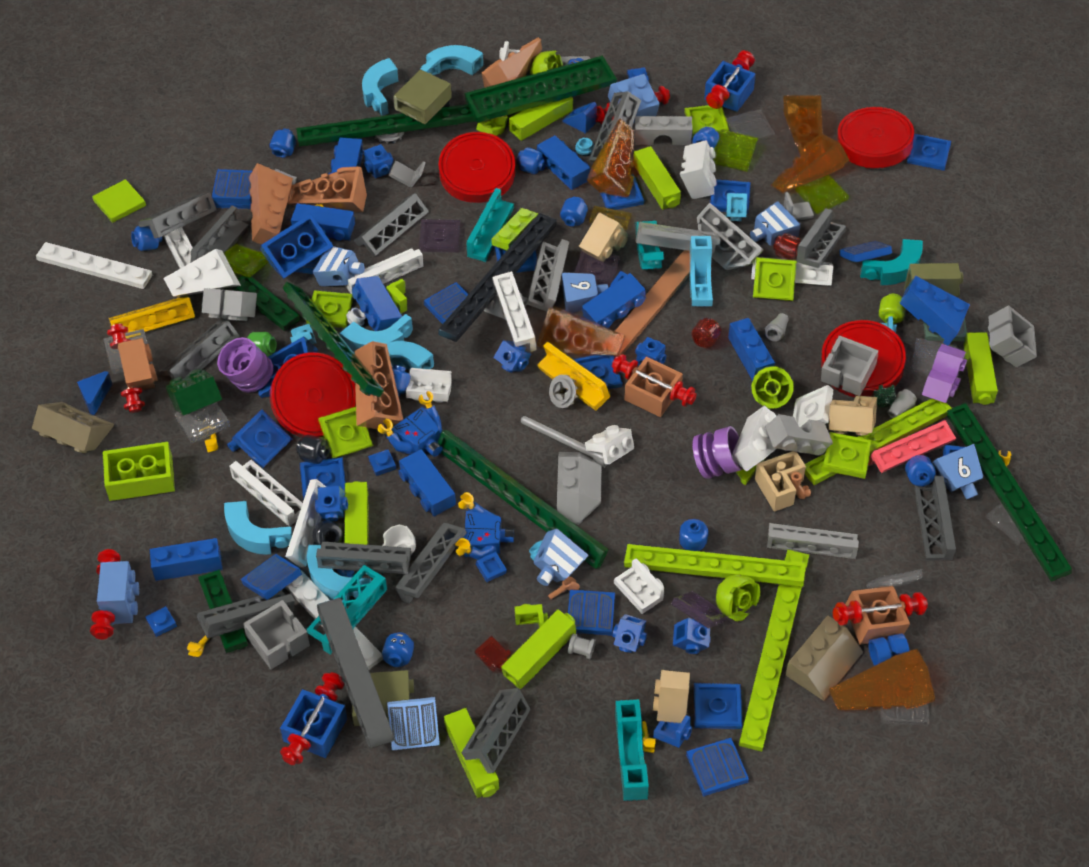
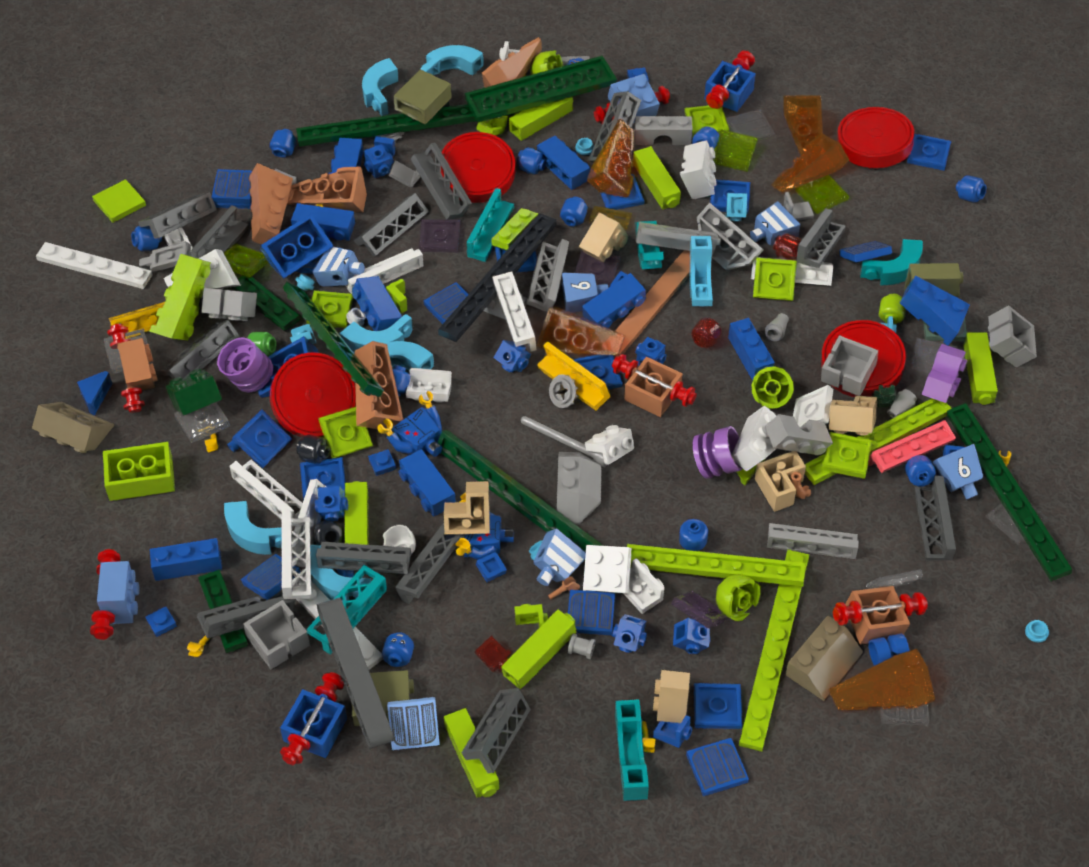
blue slope [562,102,597,133] -> none
none -> light grey hinge [139,241,191,272]
none -> lime wedge [150,254,211,340]
none -> white fence [282,510,311,599]
none -> medium azure plate [295,274,315,291]
none -> blue plate [374,136,395,157]
none -> dark grey fence [411,143,472,220]
none -> tan brick [444,481,490,534]
none -> white plate [583,545,632,593]
none -> blue head [956,175,987,202]
none -> medium azure plate [1025,620,1049,643]

